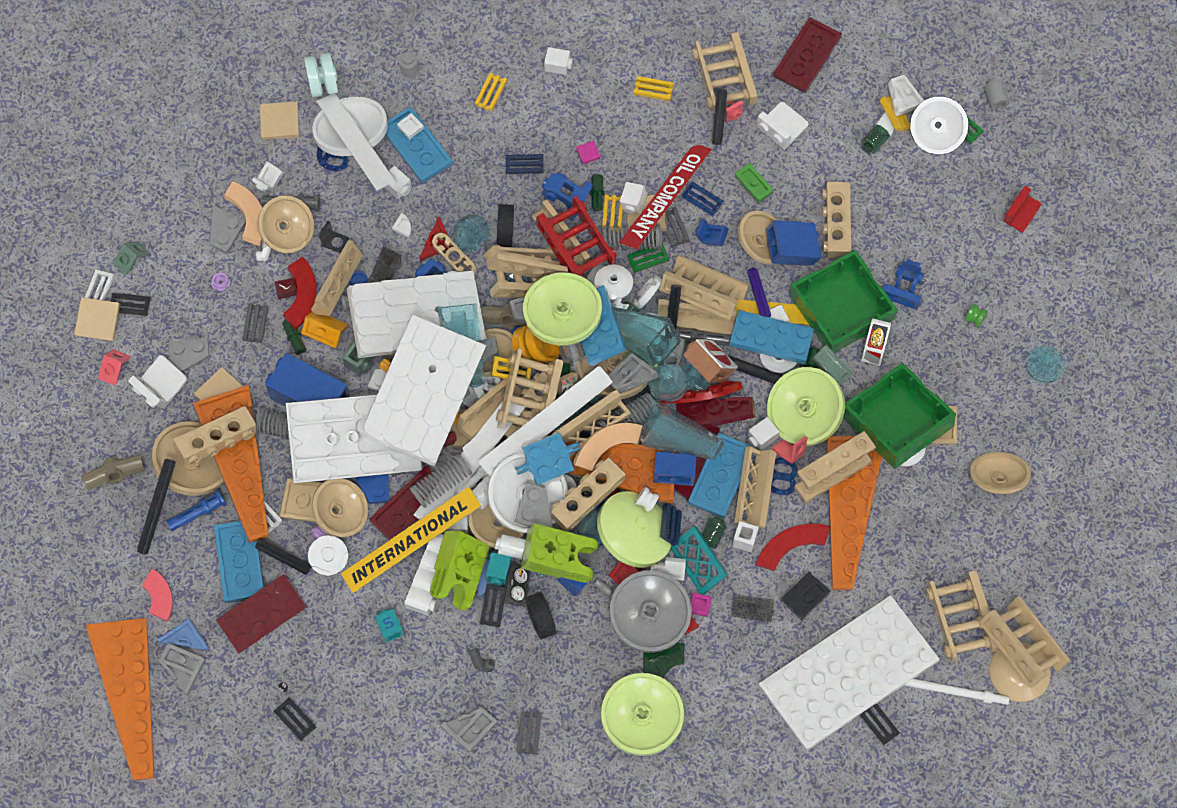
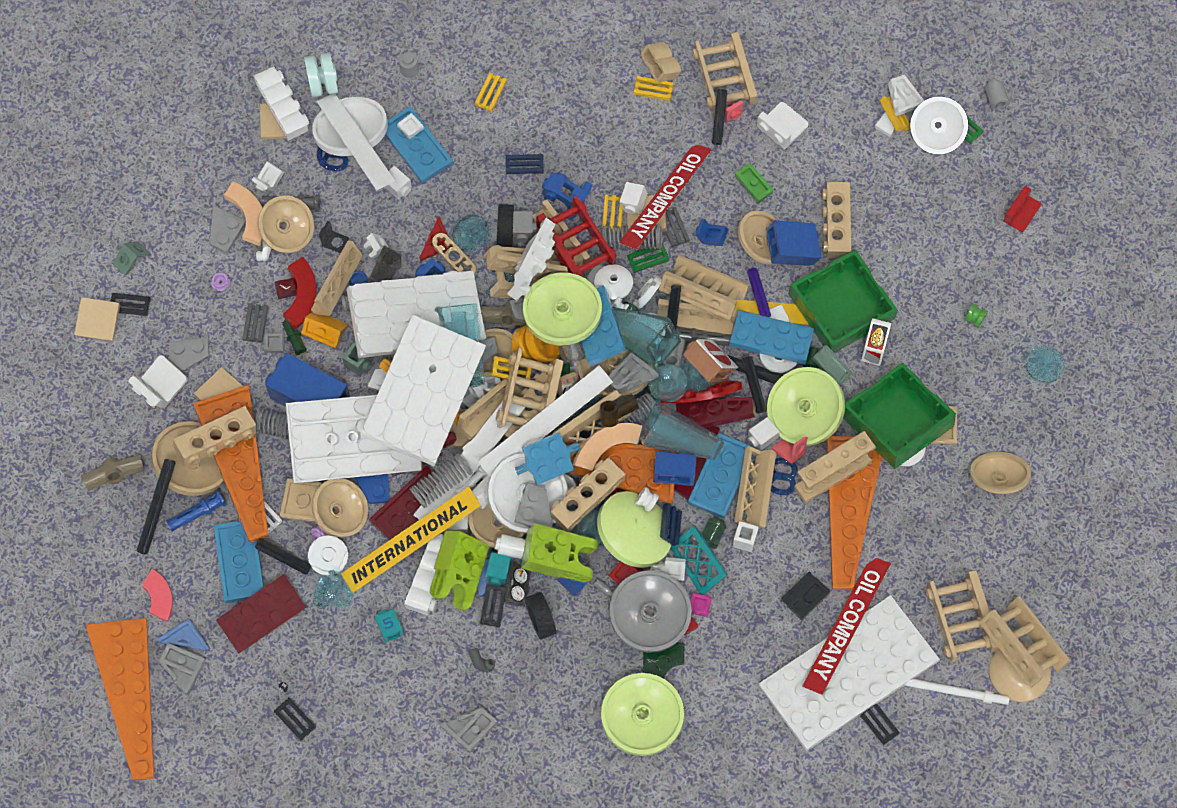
white tile [85,270,115,301] -> none
coral bracket [98,349,131,385] -> none
white tile [392,213,411,238] -> none
dark grey tile [516,711,542,755] -> none
white brick [544,47,573,75] -> none
dark pink tile [576,141,601,165] -> none
dark green axle [590,174,605,212] -> none
clear blue tile [682,181,724,217] -> none
clear smoke slope [731,594,774,622] -> none
red tile [756,524,830,571] -> none
dark red plate [773,17,842,94] -> none
clear green brick [861,125,890,154] -> none
blue tile [883,258,924,310] -> none
none -> white brick [254,66,309,141]
none -> light grey tile [264,333,285,353]
none -> clear light blue tile [313,570,353,609]
none -> white tile [364,233,391,258]
none -> white bracket [507,218,556,301]
none -> light grey brick [513,211,537,248]
none -> dark brown piece [600,394,639,427]
none -> tan brick [641,42,681,82]
none -> black axle [742,356,766,414]
none -> red sticker [802,558,891,695]

